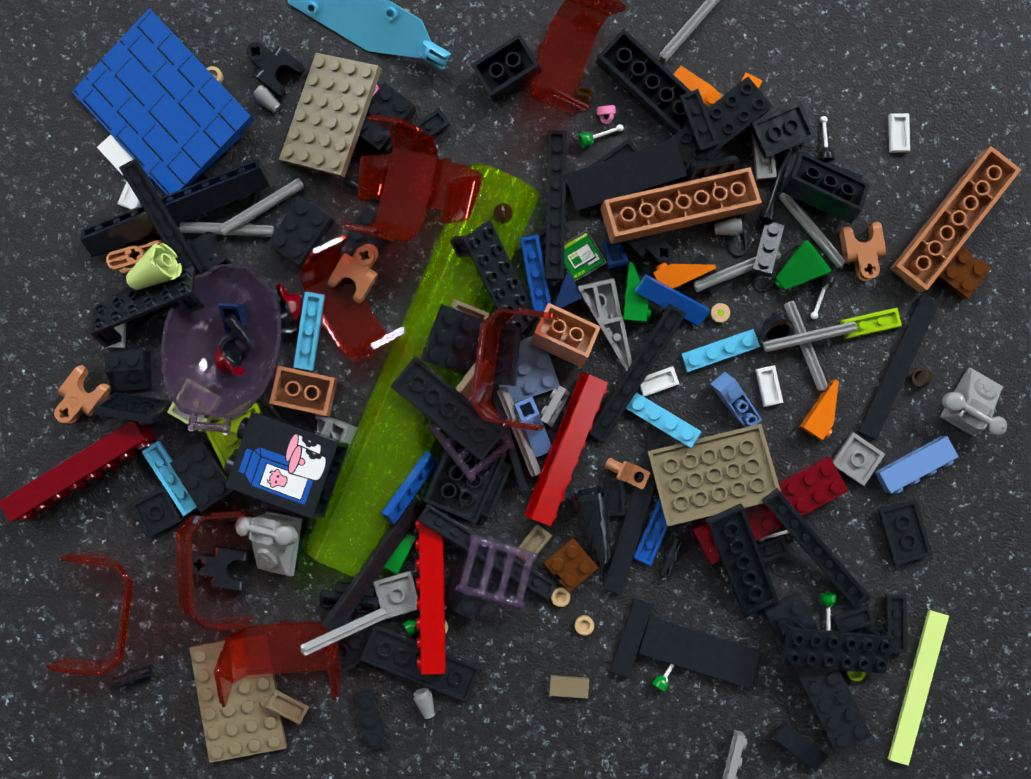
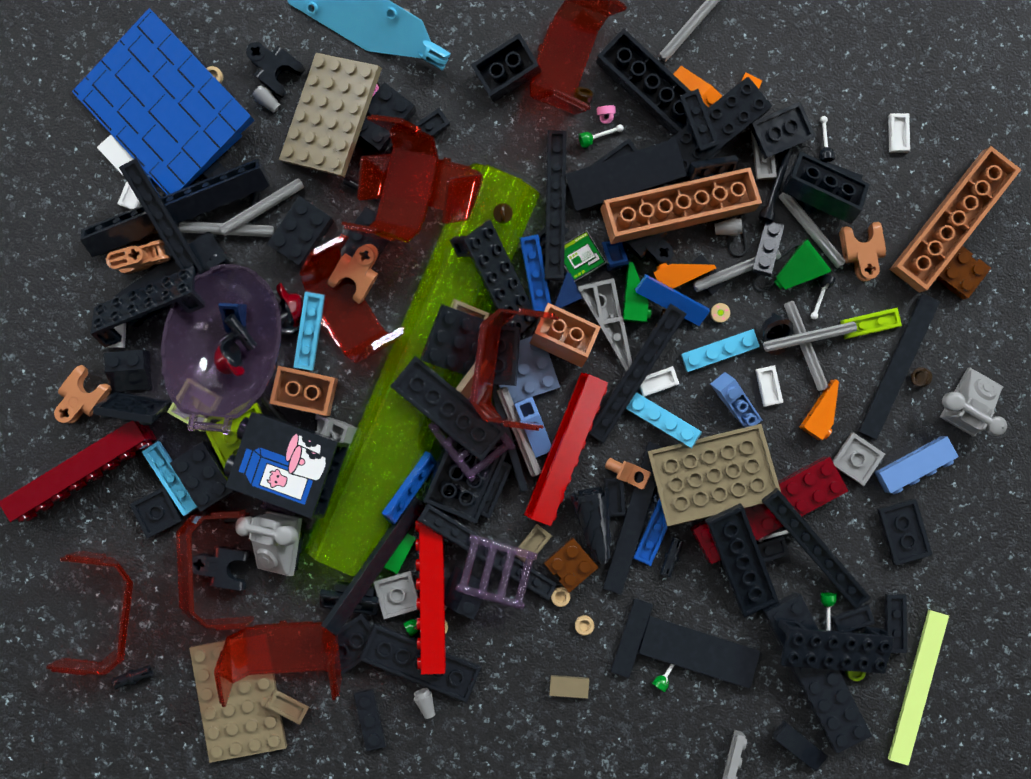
yellowish green cone [126,243,182,290] -> none
light grey axle [300,608,387,656] -> none
light grey plate [540,386,570,427] -> none

